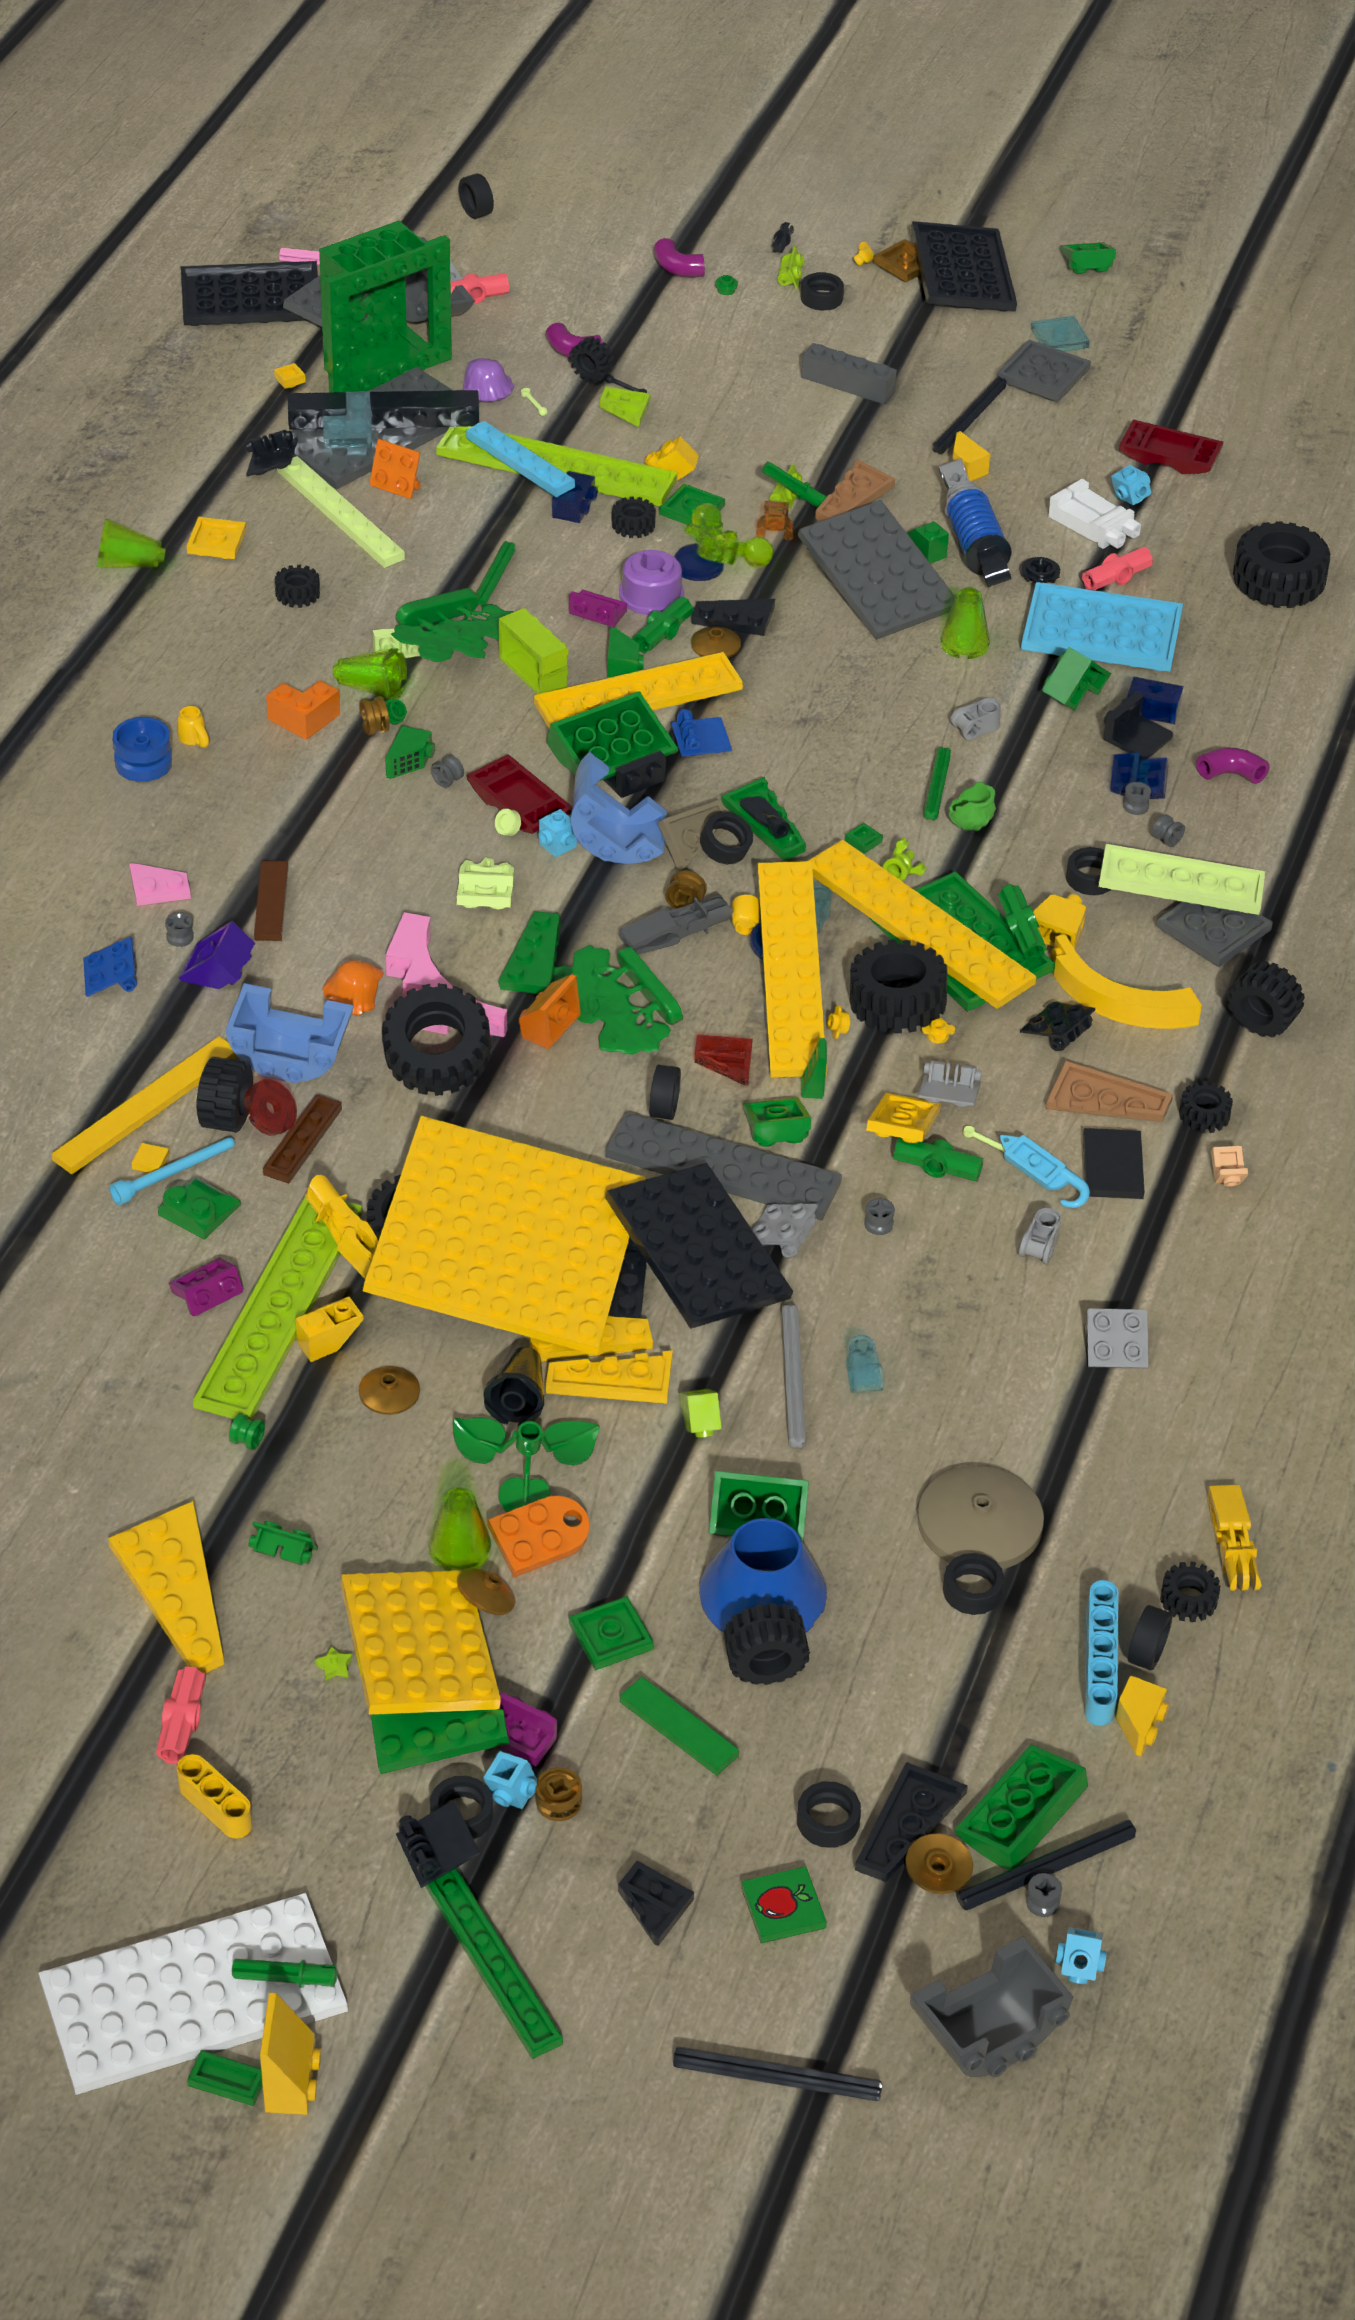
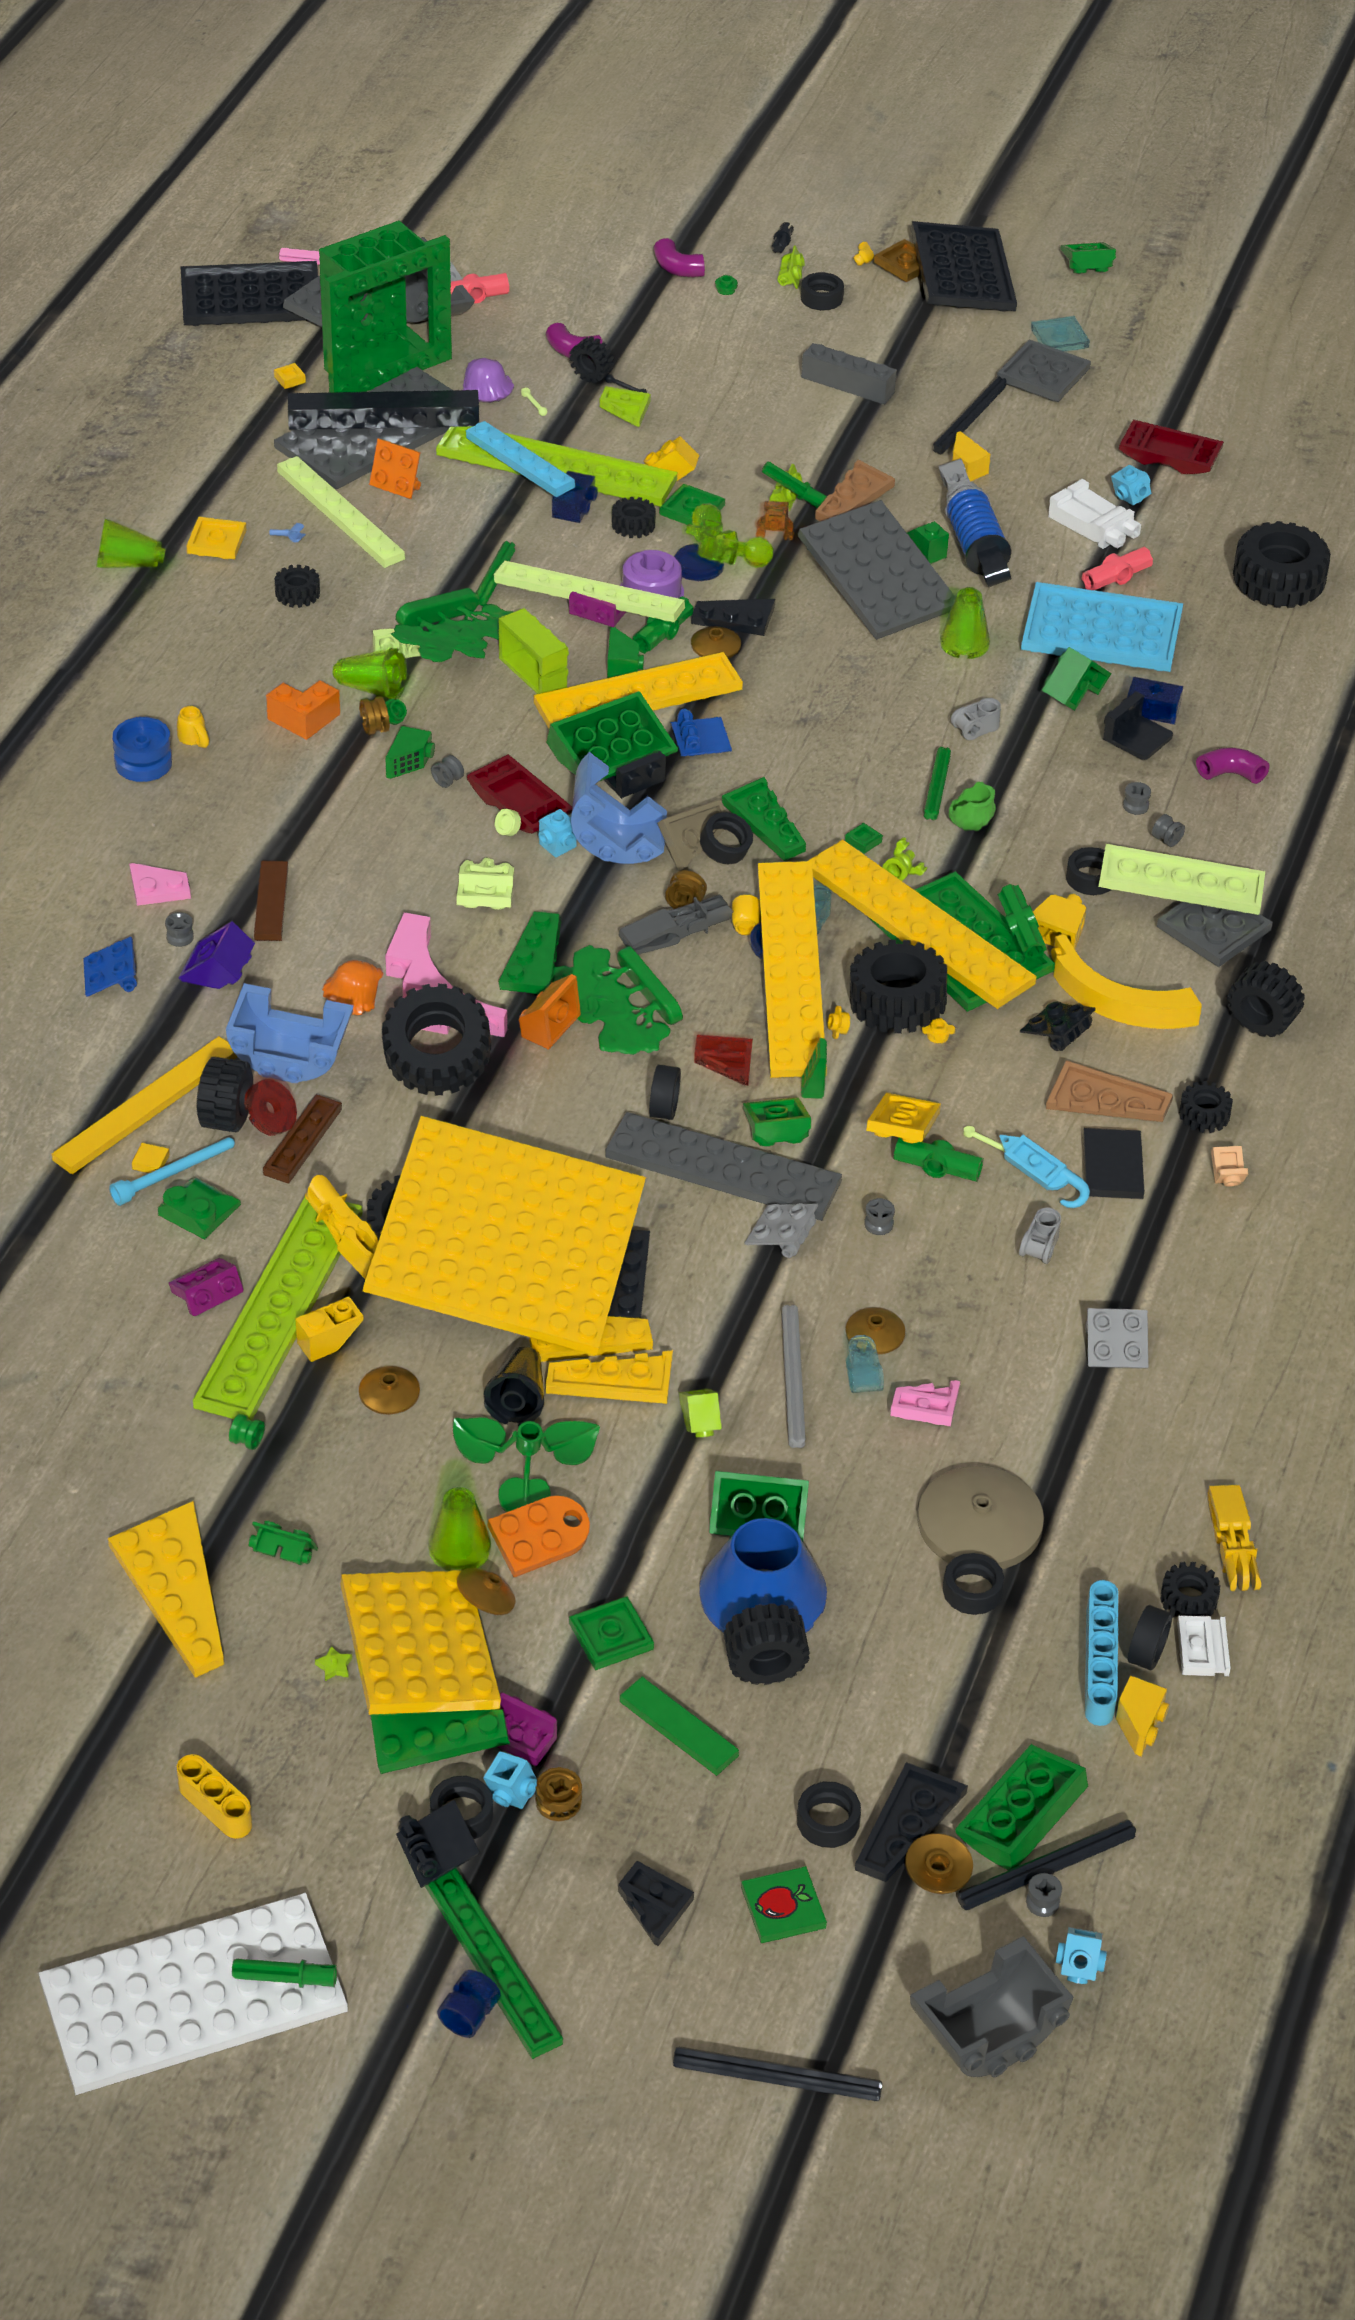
coral piece [156,1666,206,1764] -> none
green tile [187,2050,263,2106] -> none
black hinge [246,430,298,476] -> none
yellow slope [260,1992,322,2115] -> none
clear light blue brick [323,391,372,448] -> none
black tyre [458,173,494,219] -> none
black plate [605,1163,794,1329] -> none
black piece [740,797,790,839] -> none
light grey hinge [918,1060,981,1107] -> none
black gear [1021,557,1061,584] -> none
clear blue slope [1110,752,1169,799] -> none
none -> medium blue hand [269,523,306,542]
none -> clear blue wheel [437,1970,501,2038]
none -> yellowish green plate [494,561,685,622]
none -> pearl gold dish [846,1308,906,1354]
none -> bright pink wing [890,1380,960,1426]
none -> white plate [1177,1616,1231,1676]

